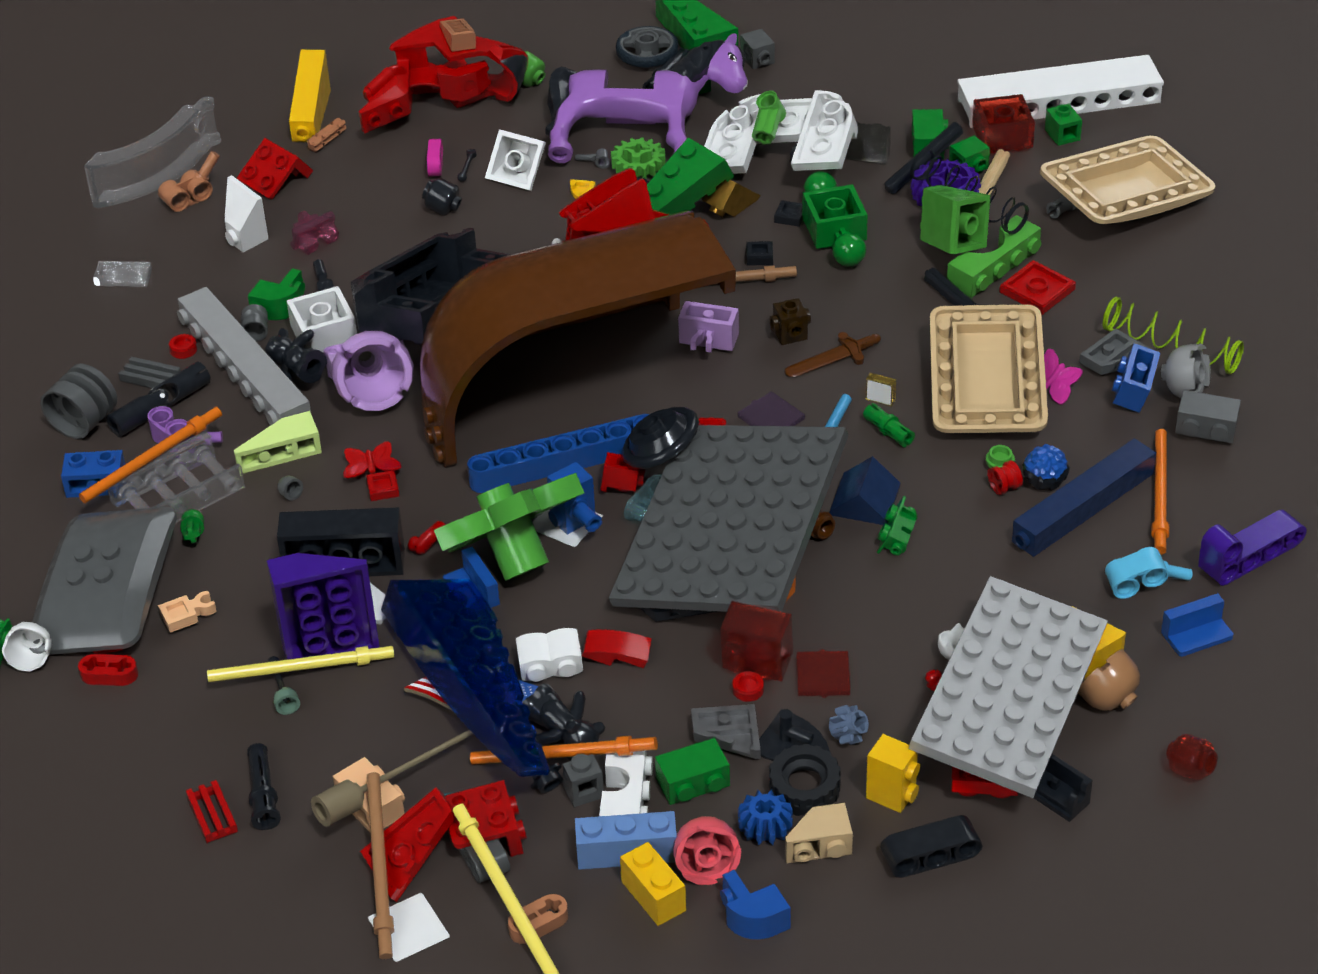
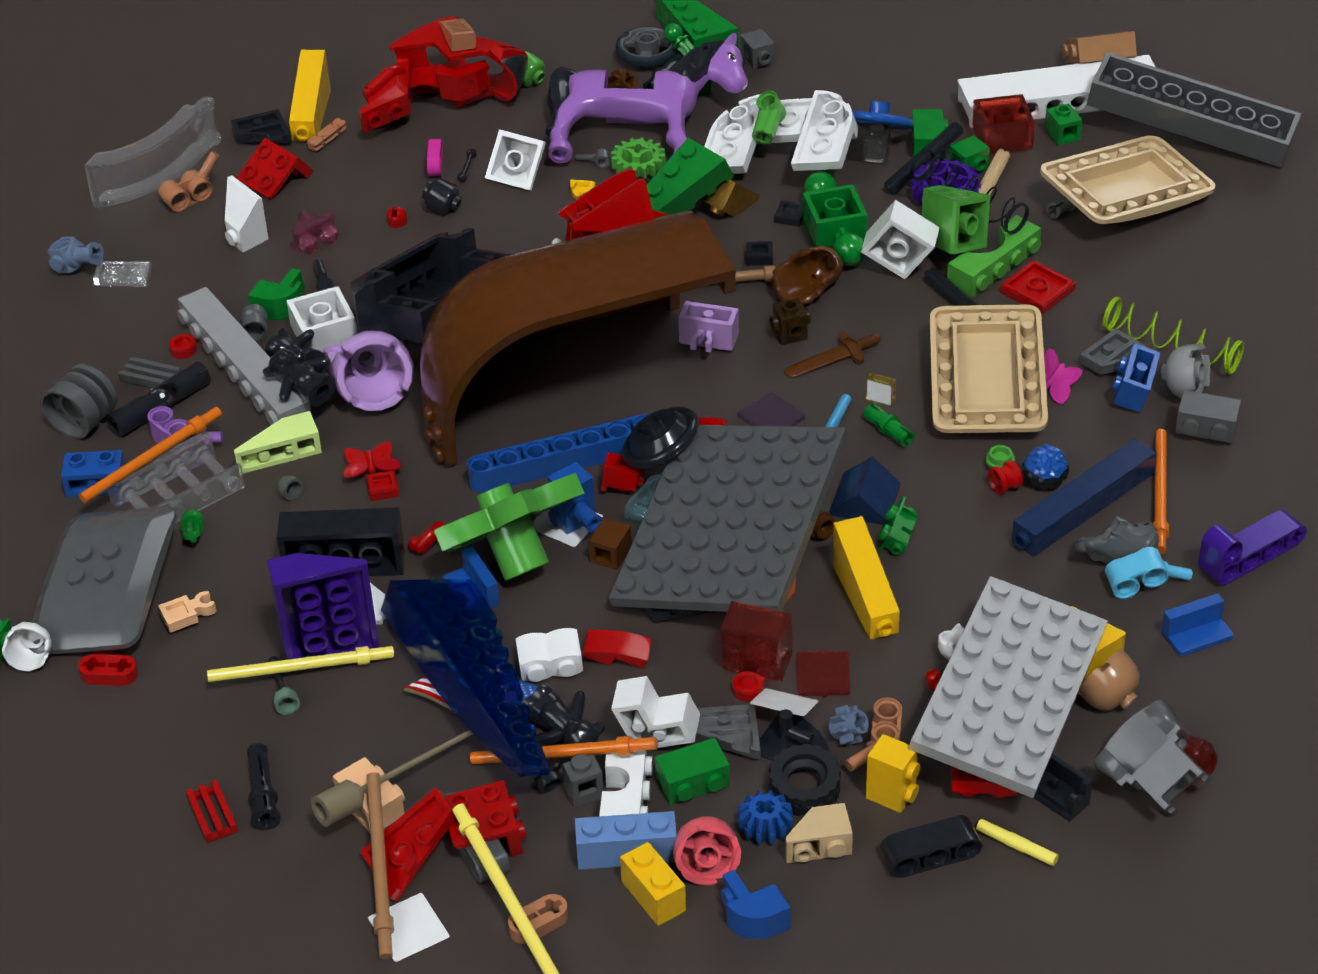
none -> sand blue connector [47,237,104,273]
none -> black wing [231,109,292,144]
none -> black piece [263,346,336,407]
none -> red hinge [386,206,408,228]
none -> reddish brown brick [589,518,632,570]
none -> reddish brown gear [607,68,637,89]
none -> white brick [611,676,700,748]
none -> green axle [664,23,695,56]
none -> white sticker [750,688,819,716]
none -> reddish brown piece [771,245,843,306]
none -> yellow slope [833,516,900,640]
none -> nougat beam [844,697,902,772]
none -> blue piece [852,101,914,129]
none -> white brick [861,200,940,279]
none -> light yellow piece [976,818,1059,866]
none -> medium nougat brick [1062,31,1137,63]
none -> dark grey piece [1074,515,1159,564]
none -> dark grey brick [1087,52,1302,168]
none -> dark grey piece [1093,699,1212,816]

